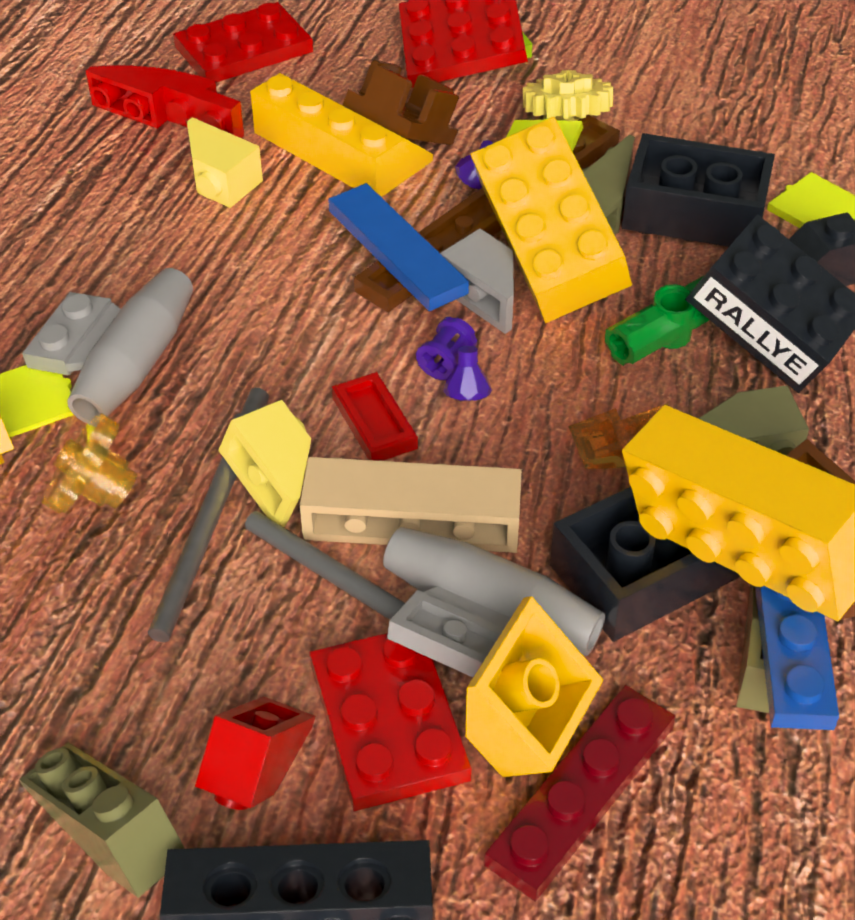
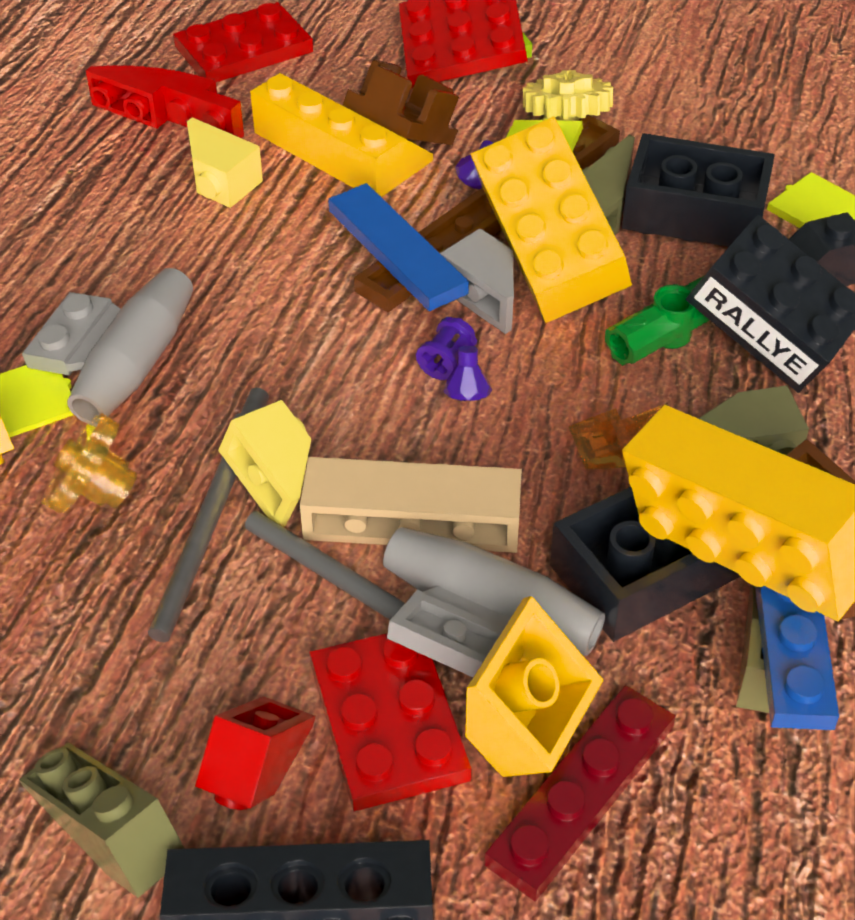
red tile [332,372,418,461] -> none

